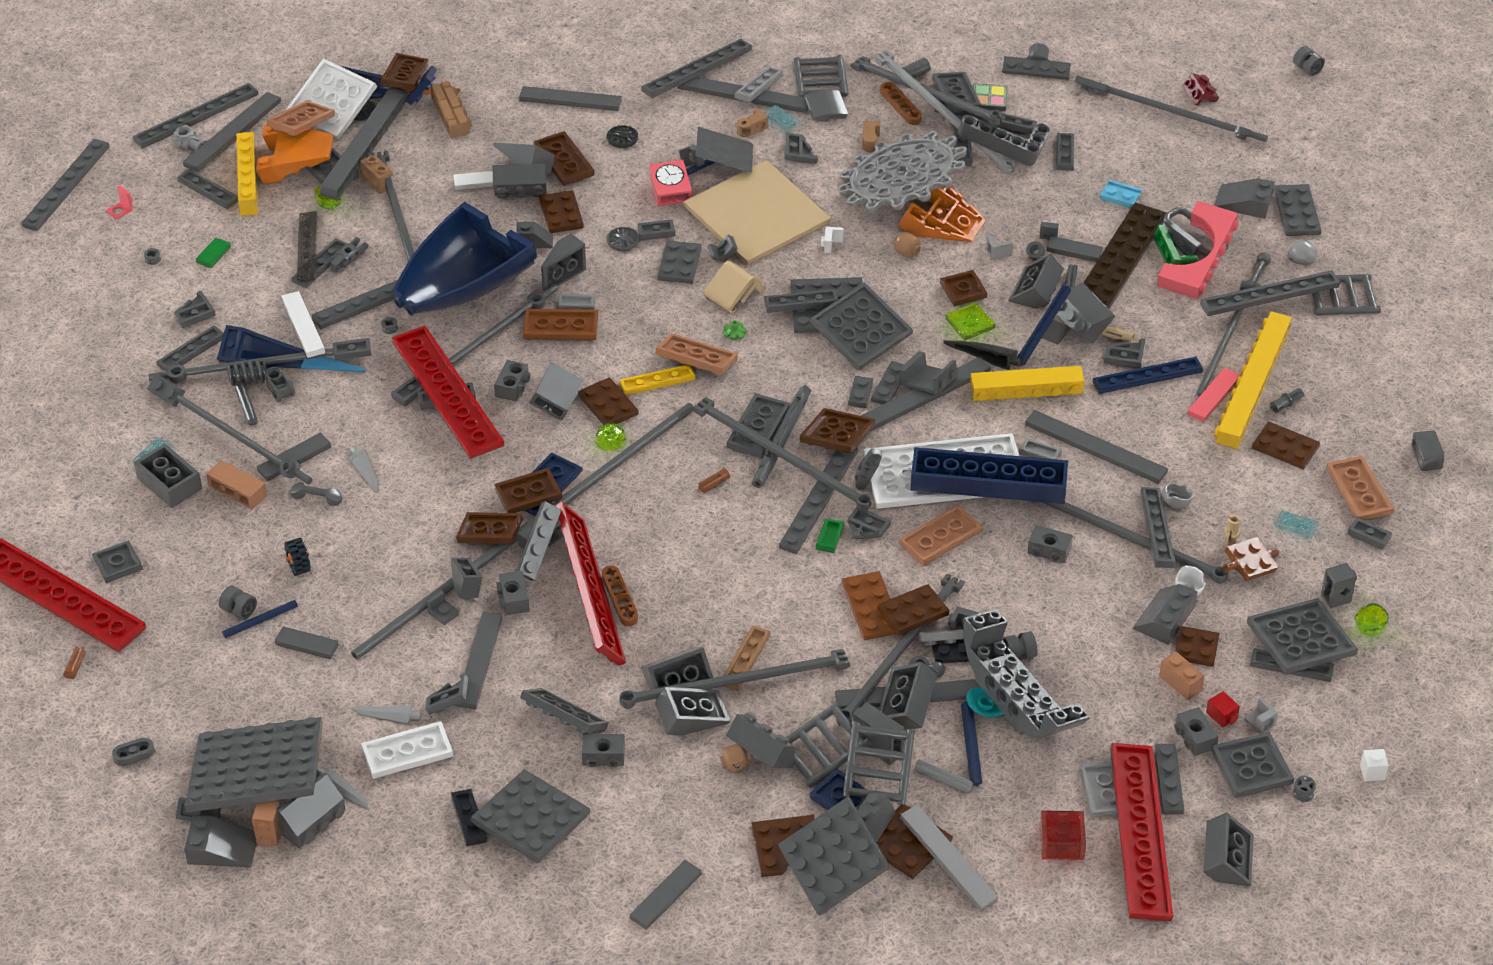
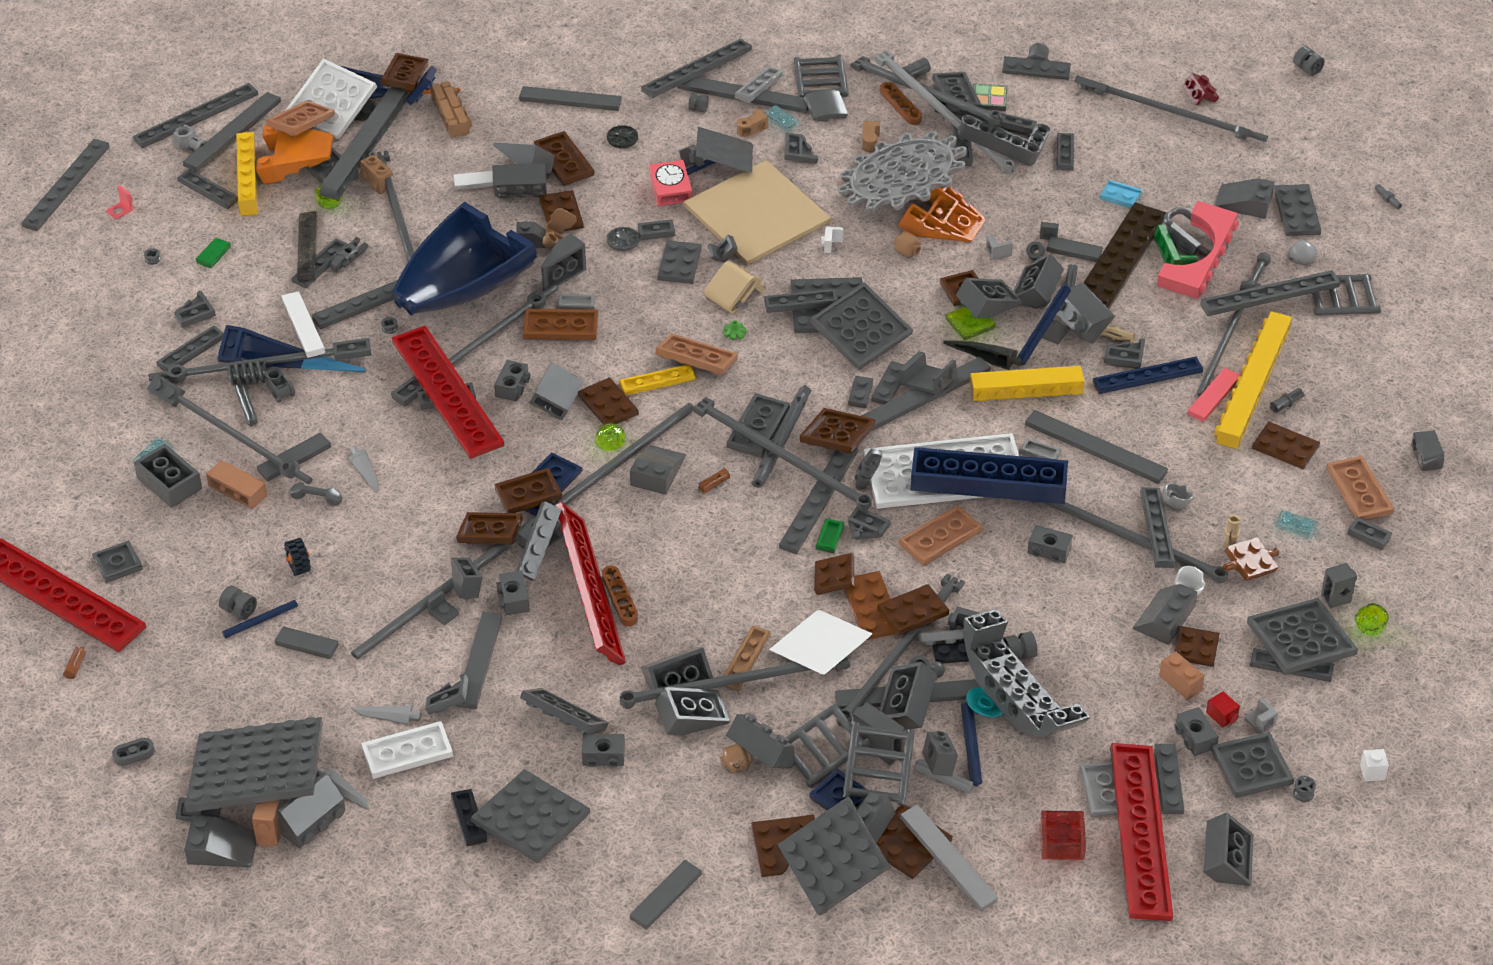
none -> medium nougat piece [542,208,577,249]
none -> dark grey slope [630,445,686,495]
none -> dark grey wheel [688,93,709,112]
none -> white sticker [769,610,872,675]
none -> reddish brown plate [814,553,855,595]
none -> dark grey brick [922,731,958,776]
none -> dark grey slope [956,278,1023,318]
none -> dark grey bar [1375,184,1402,209]

